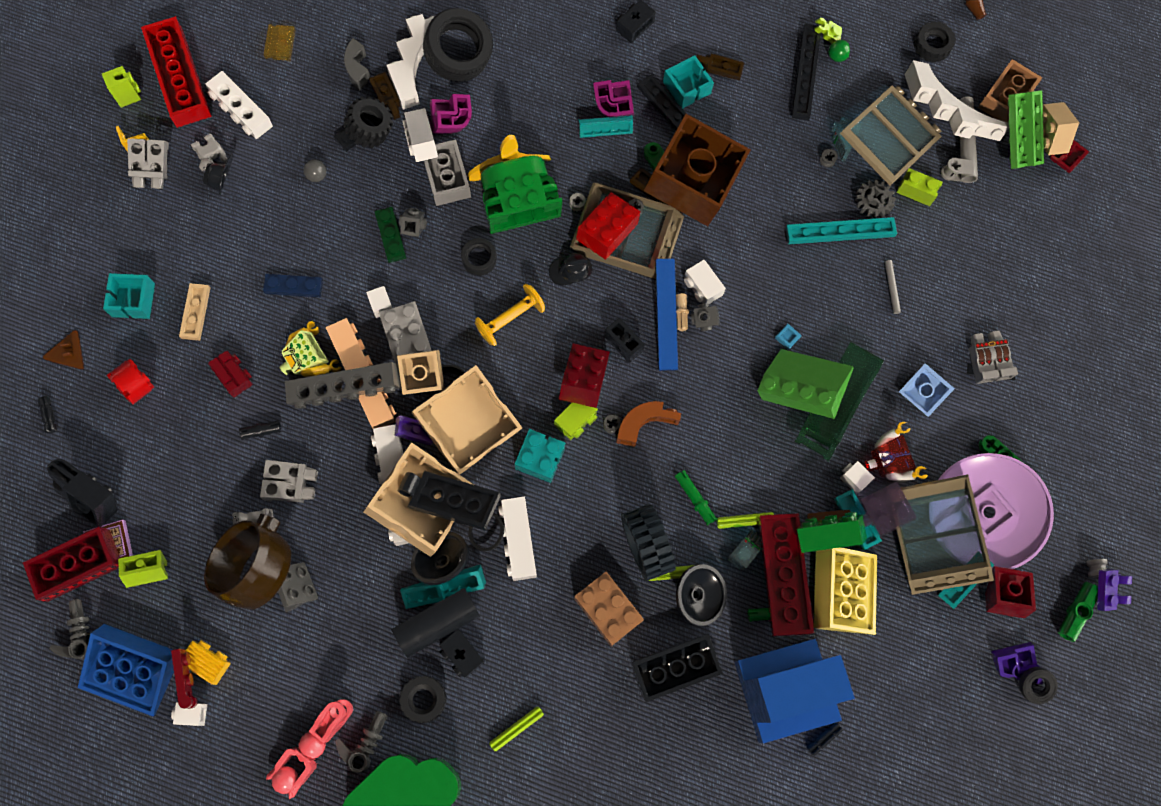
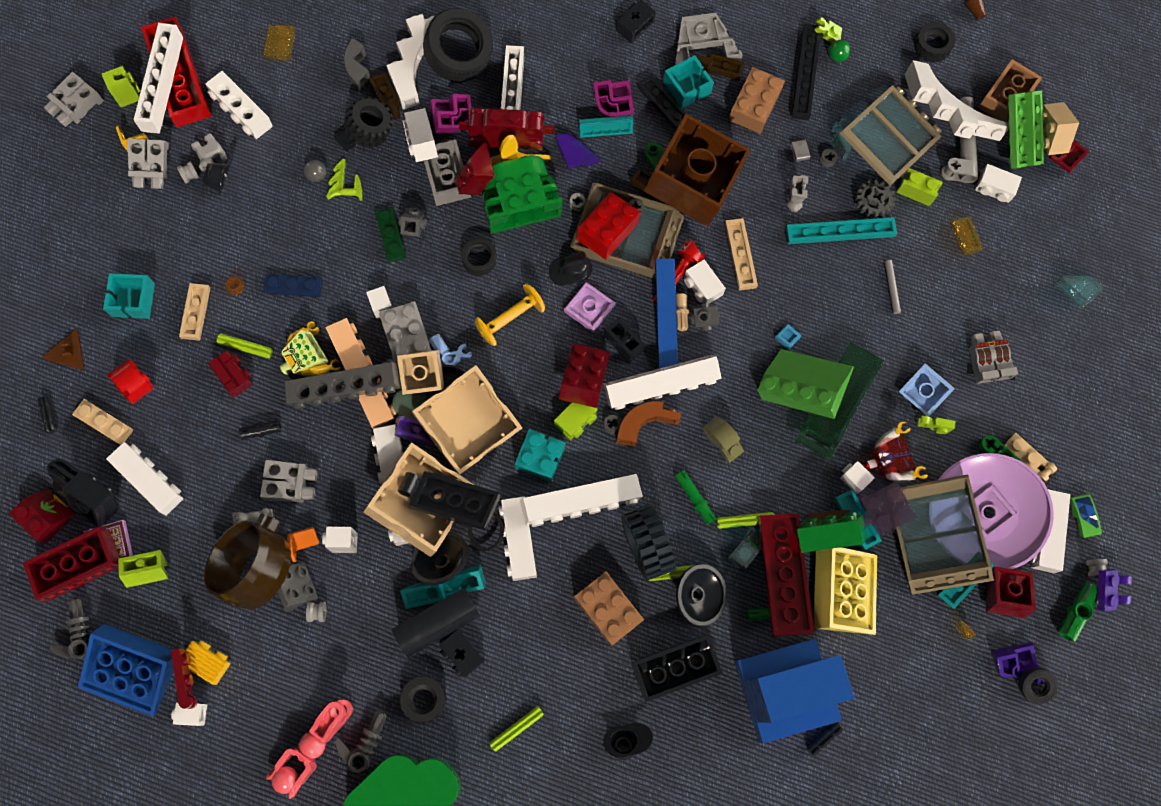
none -> dark red slope [8,488,76,544]
none -> light grey hips [44,72,104,127]
none -> tan plate [72,399,133,445]
none -> white brick [106,442,184,516]
none -> white brick [134,23,183,134]
none -> light grey wheel [177,161,200,184]
none -> lime axle [216,334,273,358]
none -> clear orange plate [225,277,245,295]
none -> orange bracket [287,527,319,562]
none -> light grey wheel [306,602,327,622]
none -> white brick [322,527,358,553]
none -> lime piece [326,159,363,201]
none -> sand green piece [392,389,428,420]
none -> light blue bar [429,334,472,365]
none -> dark red slope [455,143,495,195]
none -> dark red brick [459,108,554,150]
none -> white brick [499,45,524,152]
none -> white brick [520,474,643,527]
none -> dark purple slope [556,134,600,169]
none -> lavender tile [564,282,616,333]
none -> white brick [603,355,722,410]
none -> black piece [603,723,653,760]
none -> red piece [653,240,706,303]
none -> light grey wing [675,13,742,65]
none -> olive brick [702,416,744,463]
none -> tan plate [725,218,758,291]
none -> medium nougat brick [729,67,785,134]
none -> light grey animal [785,175,808,212]
none -> flat silver piece [791,140,810,162]
none -> lime plate [917,416,956,434]
none -> clear yellow plate [951,217,983,256]
none -> clear yellow tile [956,620,976,641]
none -> white brick [975,164,1022,203]
none -> tan plate [1004,433,1057,483]
none -> white brick [1030,490,1070,573]
none -> clear light blue slope [1054,275,1104,309]
none -> slope [1070,494,1102,538]

